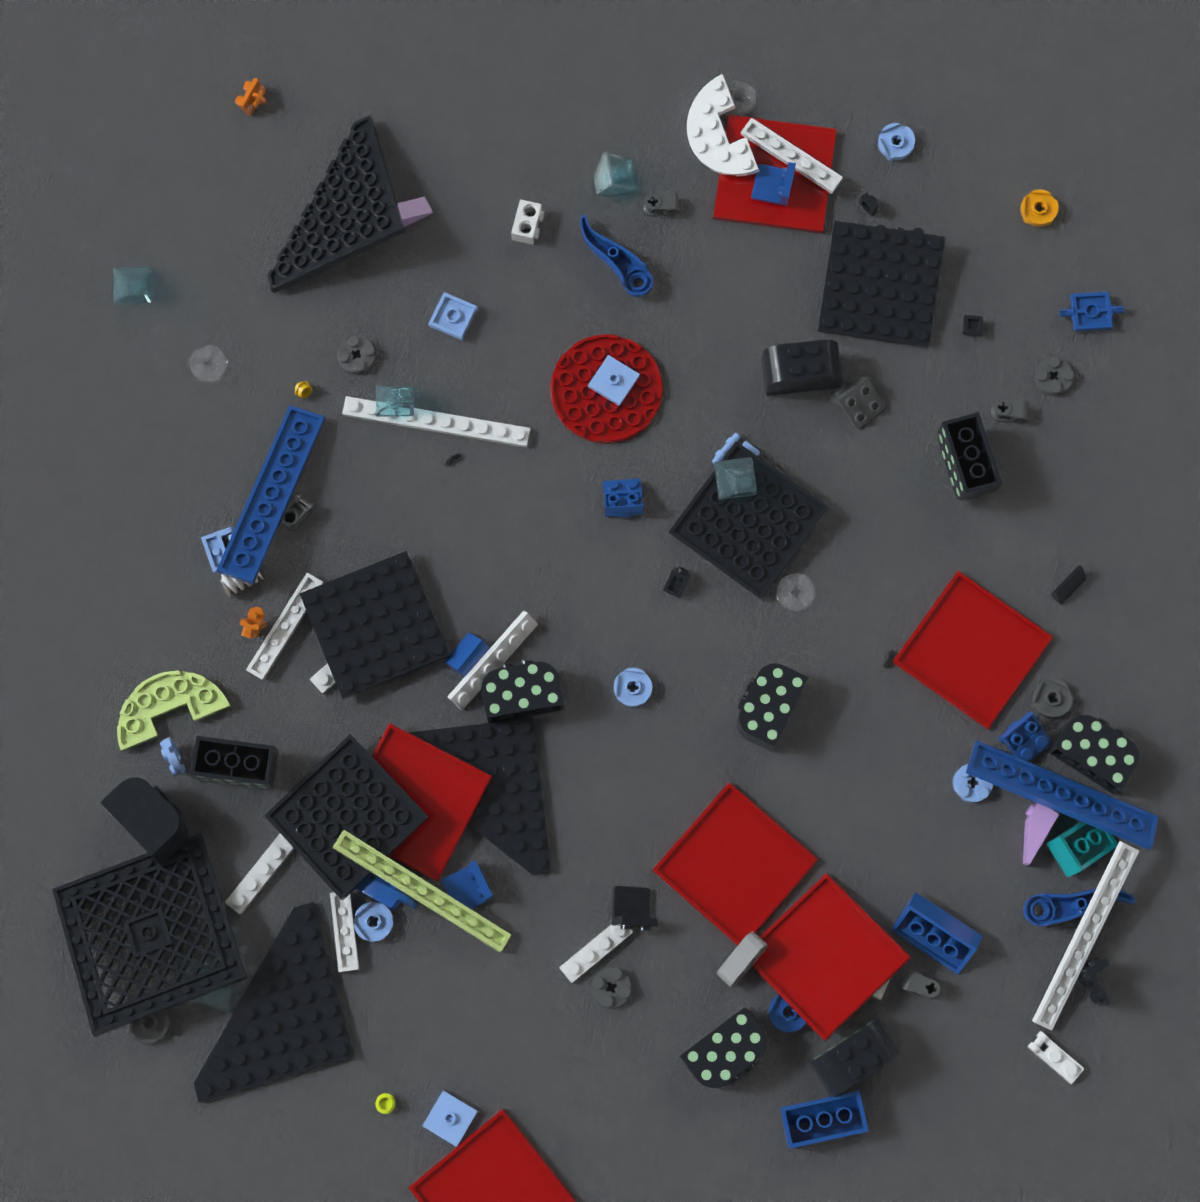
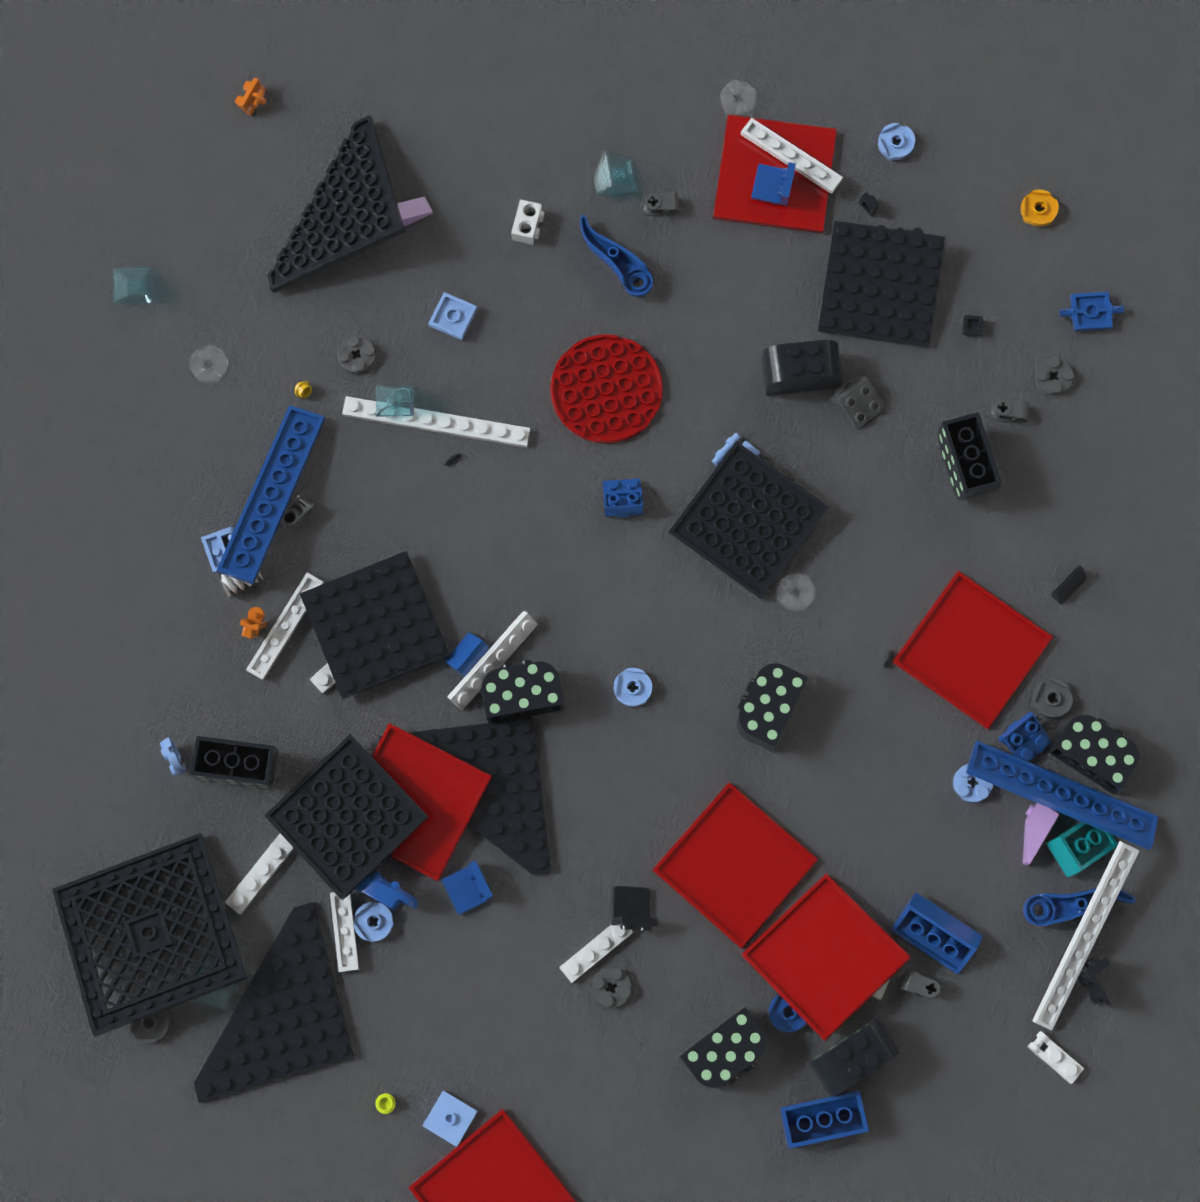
black brick [100,777,188,866] -> none
yellowish green plate [117,671,231,752] -> none
yellowish green plate [333,830,511,952] -> none
light blue plate [588,355,640,406] -> none
black bracket [663,566,692,599] -> none
white plate [687,74,760,177] -> none
clear light blue slope [714,457,757,500] -> none
light grey beam [717,931,768,988] -> none

